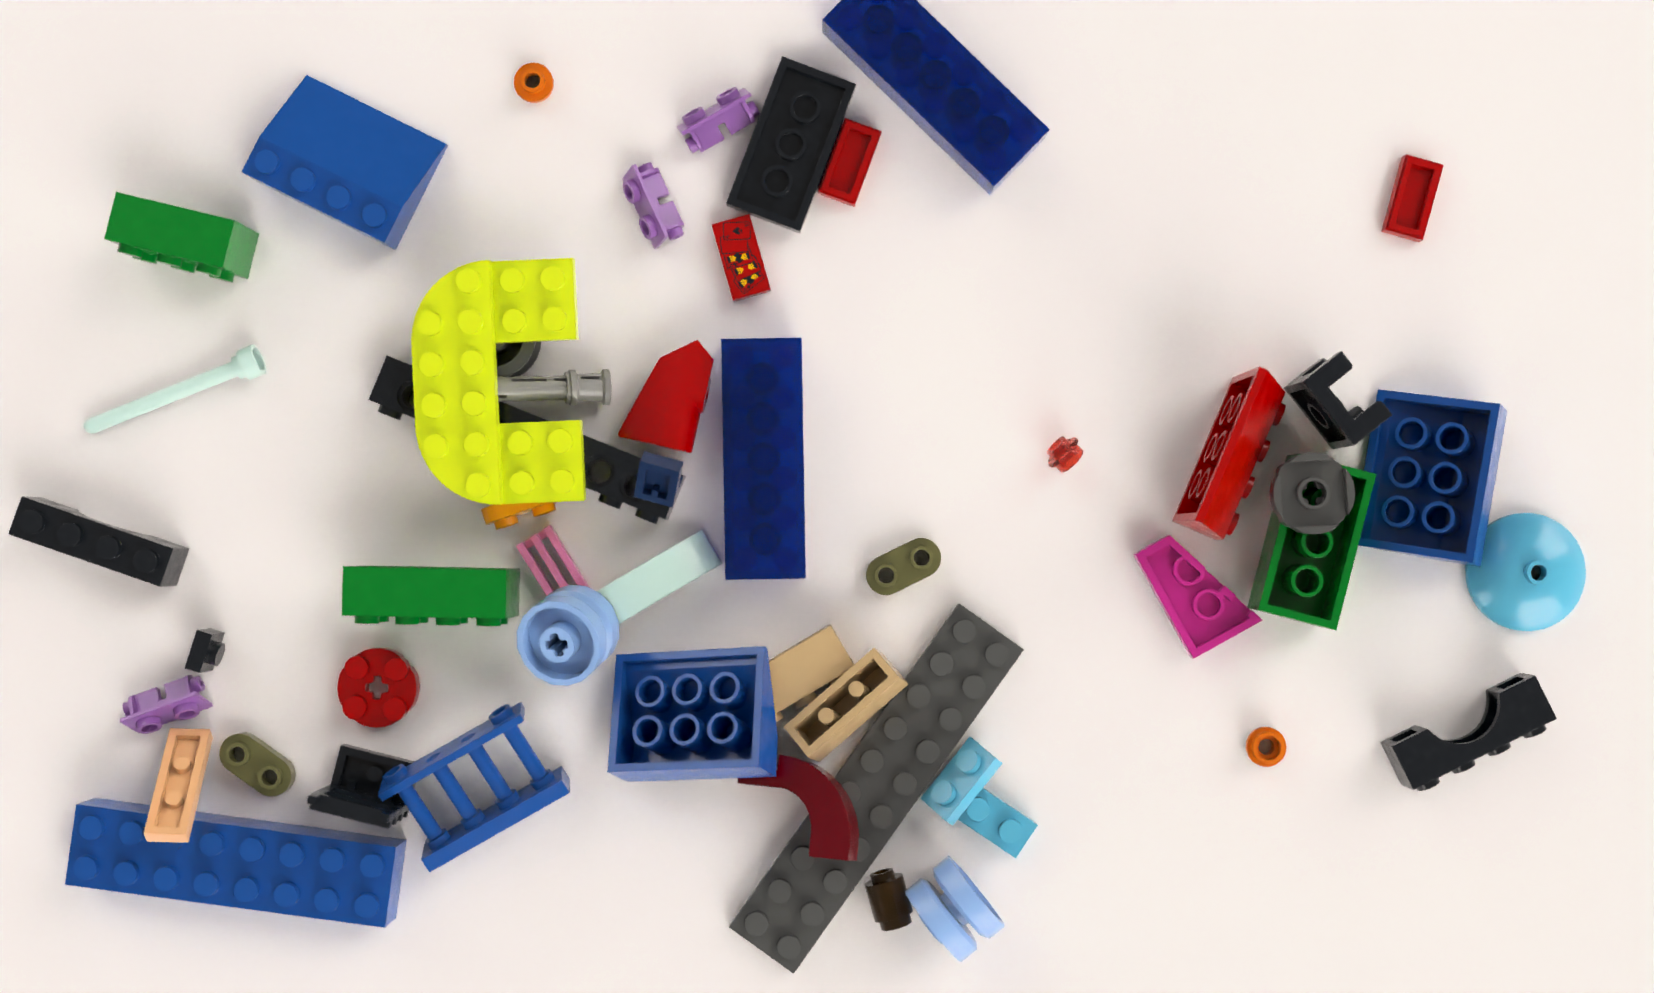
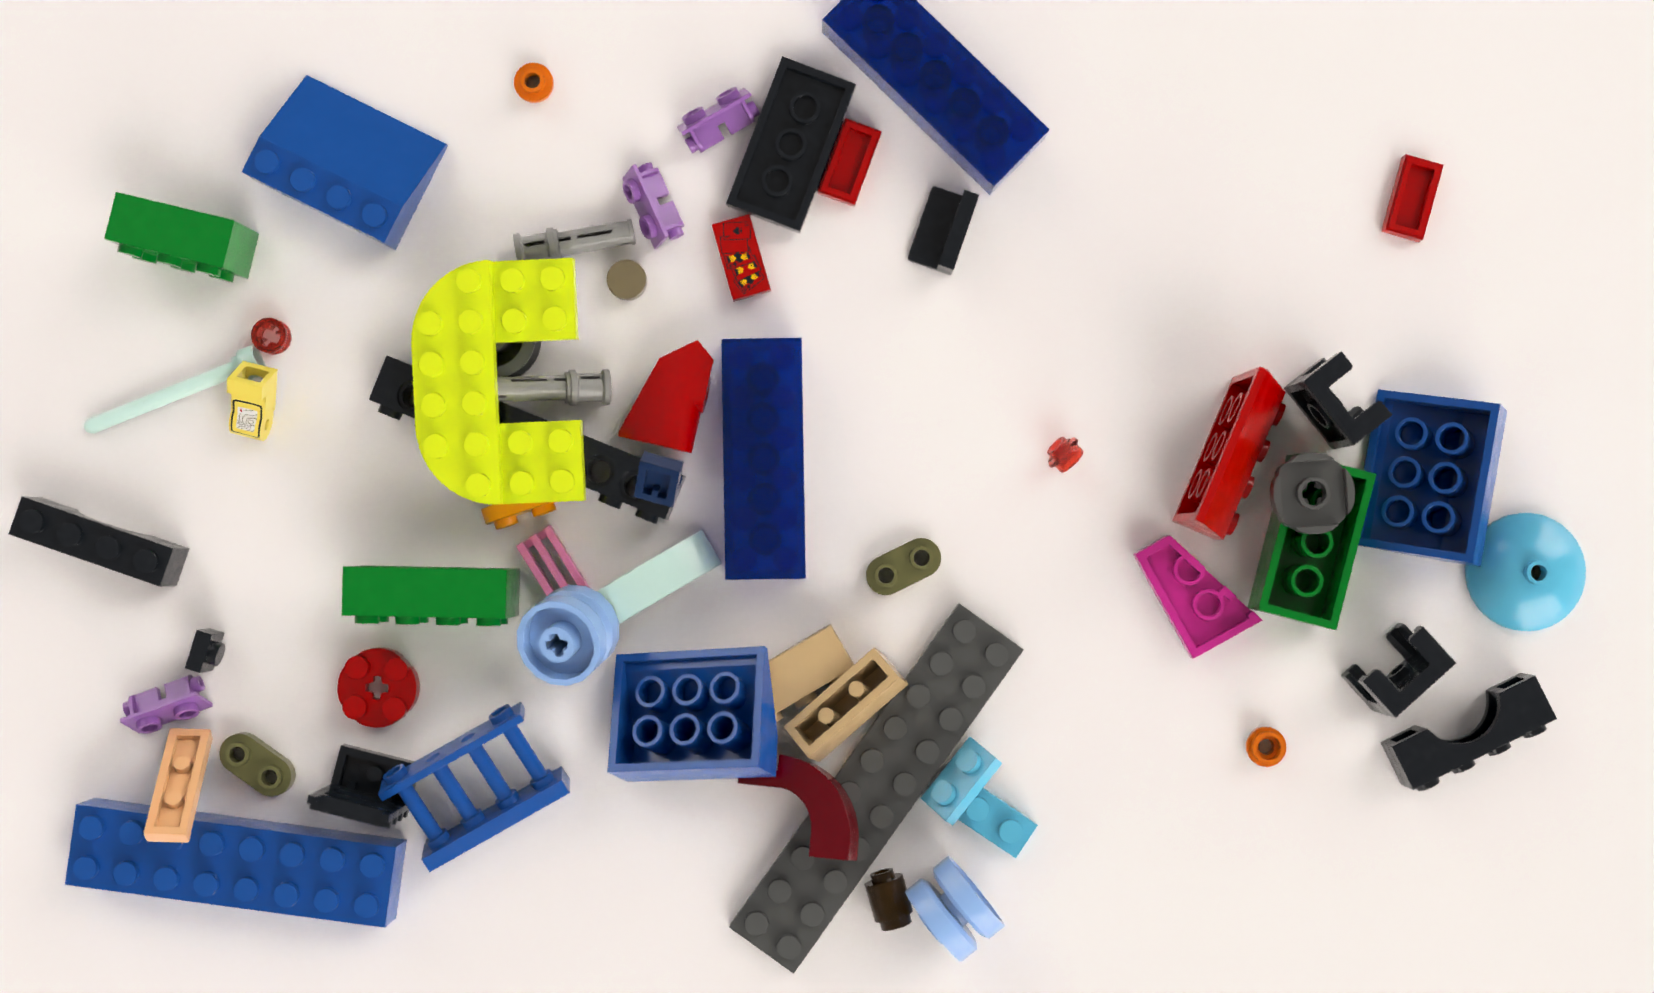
none -> light yellow leg [227,361,278,441]
none -> clear red bush [251,318,292,355]
none -> light grey pin [513,219,636,260]
none -> dark tan tile [607,260,647,301]
none -> black panel [908,186,979,275]
none -> black panel [1340,623,1456,718]

